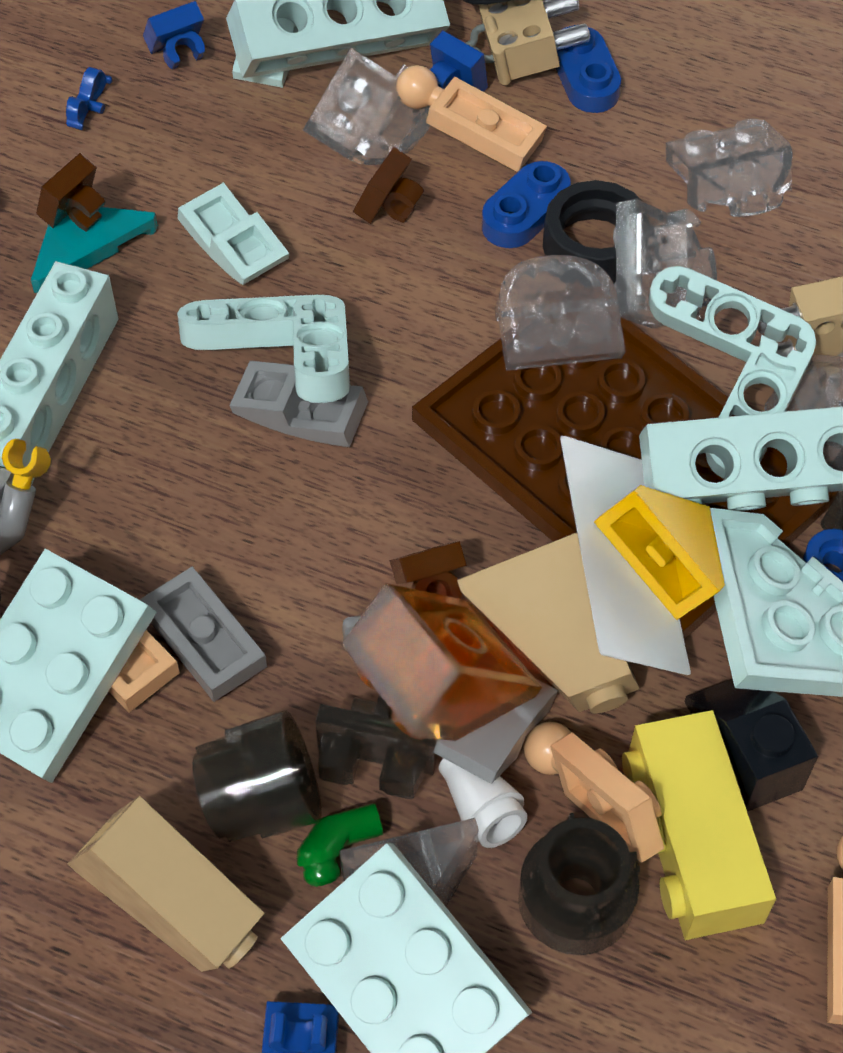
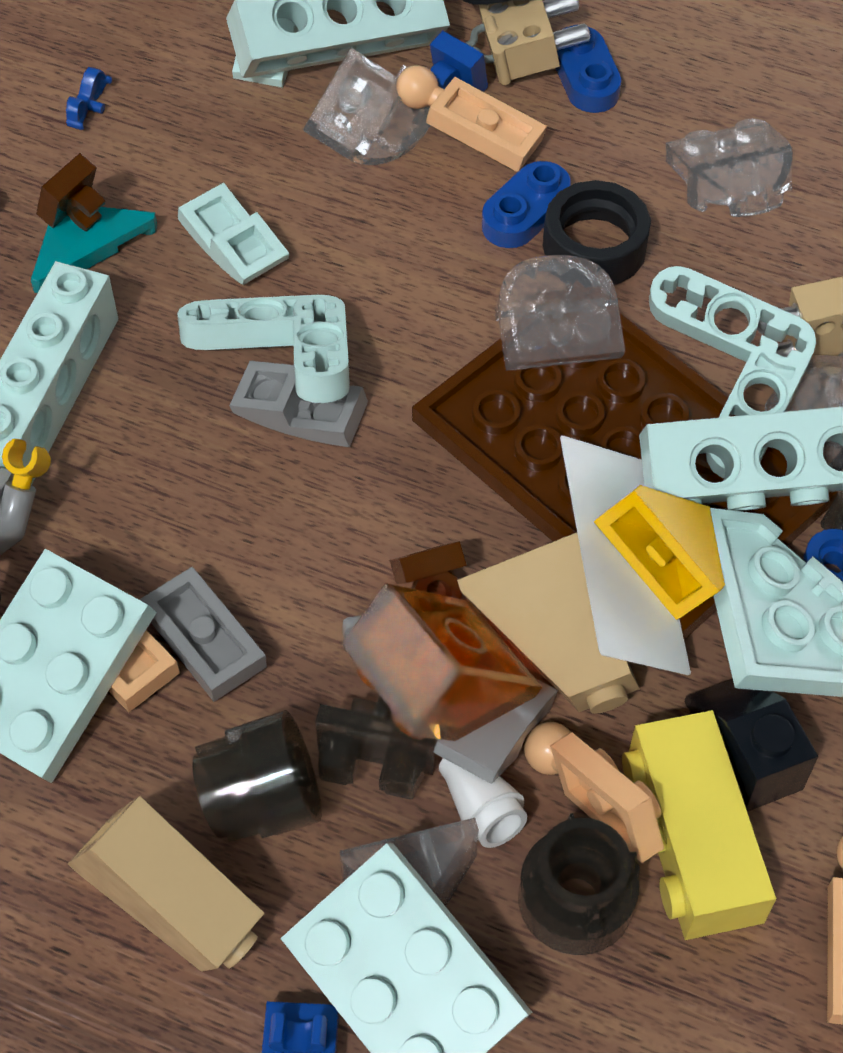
blue tile [143,1,205,70] -> none
green arm [297,803,383,887] -> none
reddish brown tile [353,147,424,224] -> none
clear slope [613,198,717,328] -> none

